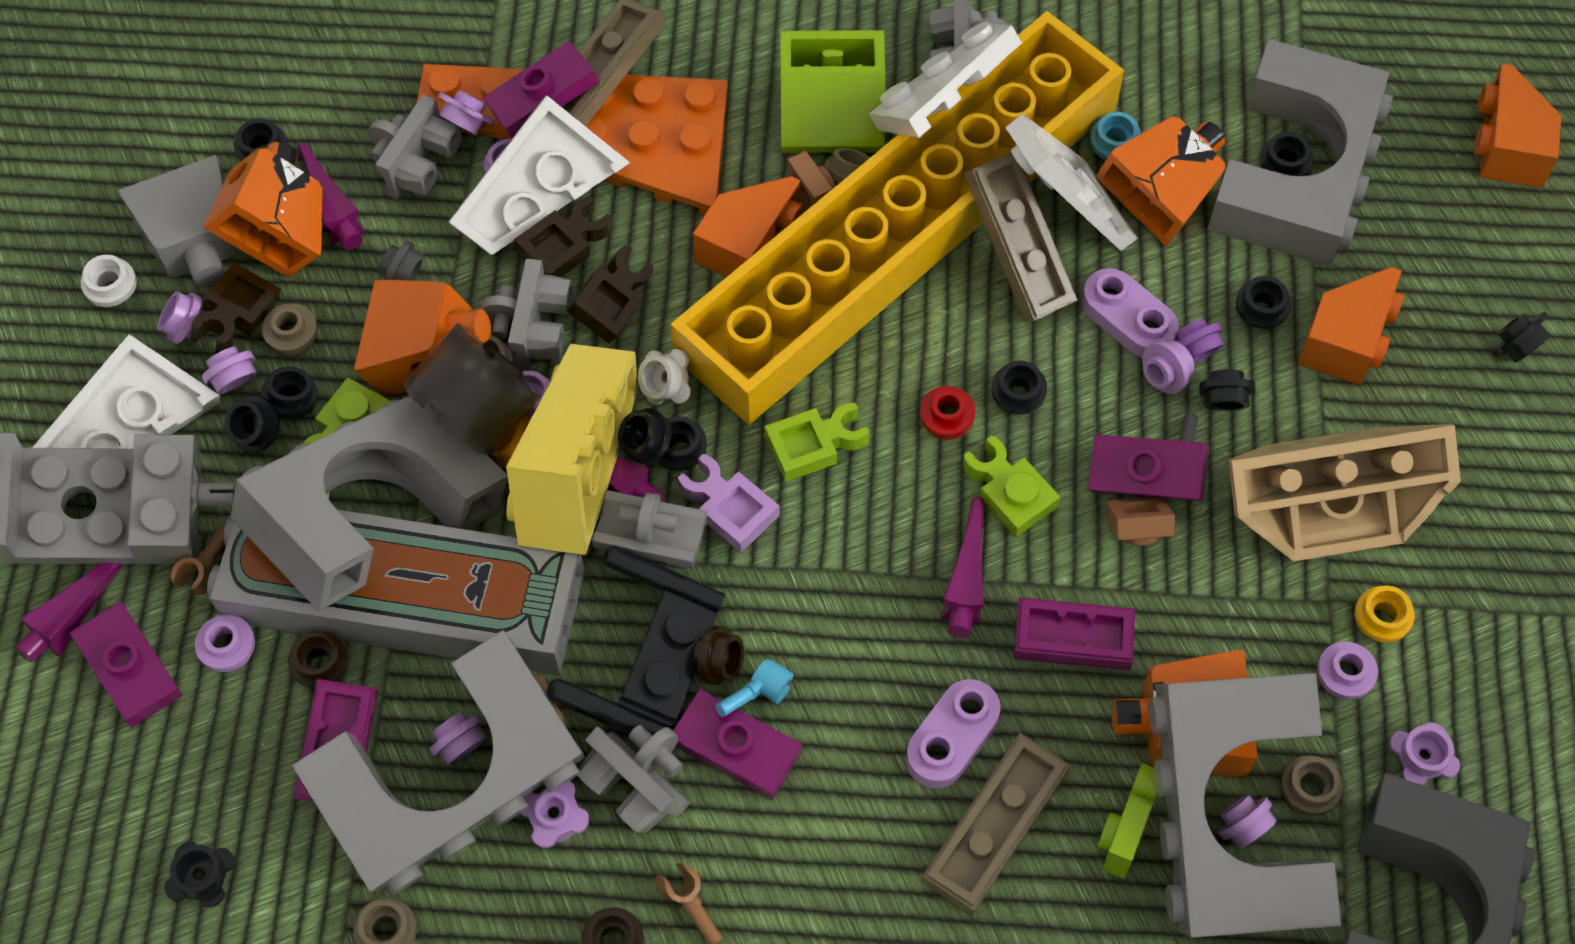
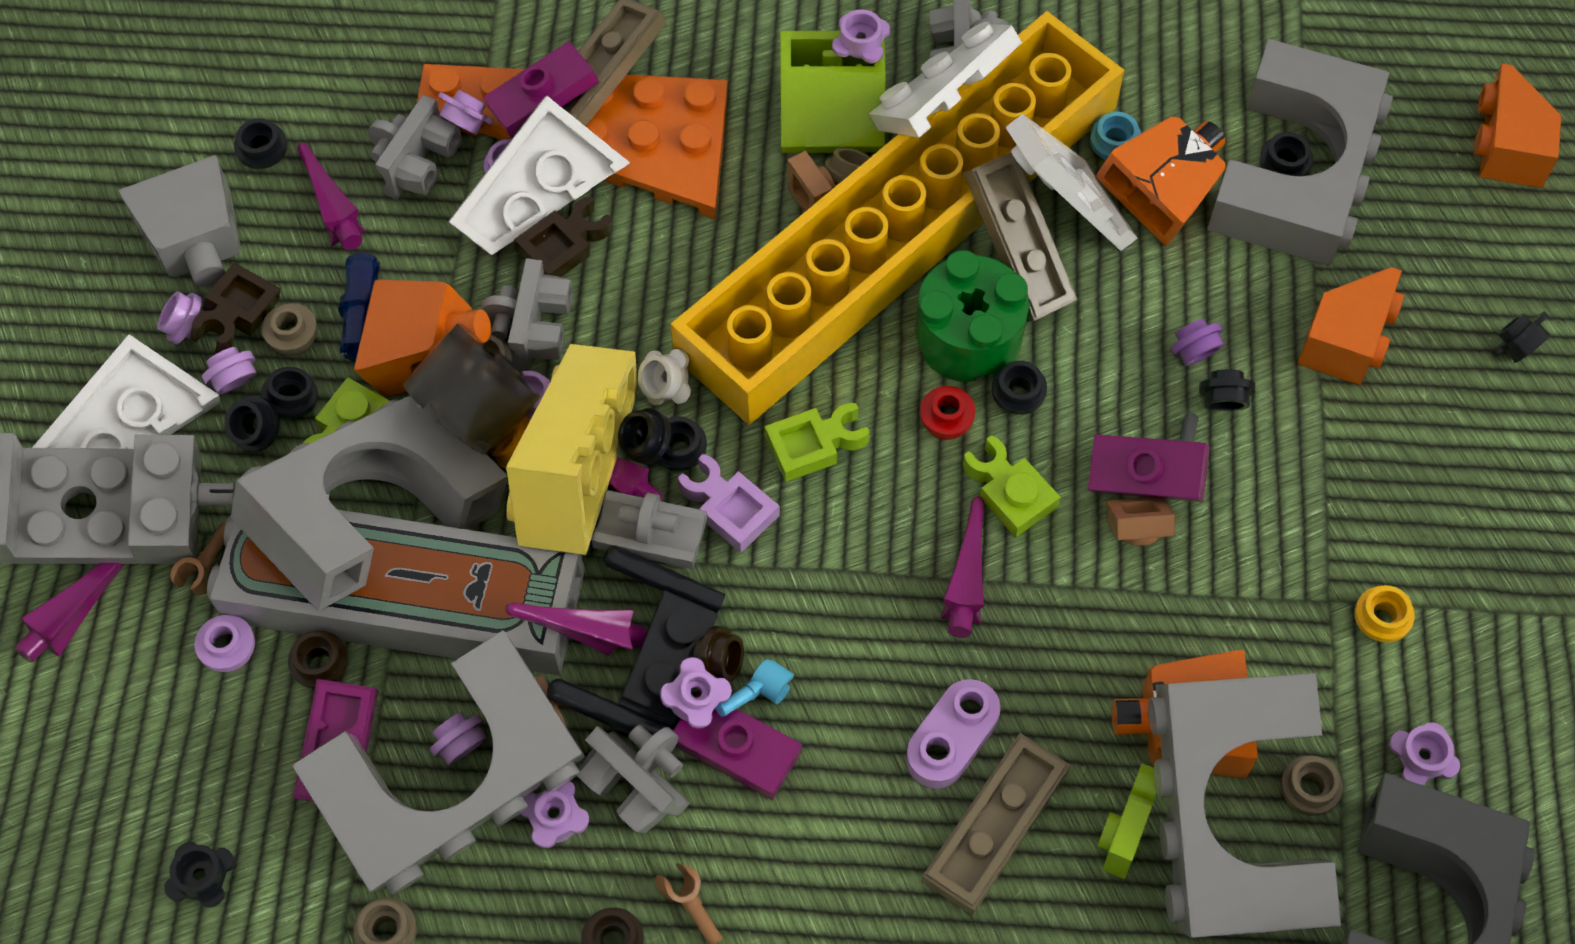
magenta plate [70,601,183,728] -> none
white plate [81,255,137,307] -> none
orange torso [203,142,323,278] -> none
dark grey plate [378,240,424,281] -> none
dark brown plate [566,245,653,344] -> none
orange slope [693,176,805,277] -> none
magenta plate [1013,597,1135,671] -> none
lavender plate [1082,269,1179,358] -> none
lavender plate [1142,340,1195,394] -> none
lavender plate [1217,794,1277,849] -> none
tan wedge [1228,424,1461,562] -> none
black plate [1236,276,1291,329] -> none
lavender plate [1317,642,1378,700] -> none
none -> clear blue pin [338,253,381,361]
none -> magenta piece [505,602,646,656]
none -> lavender plate [660,658,732,728]
none -> lavender plate [832,9,890,63]
none -> green brick [915,250,1029,382]

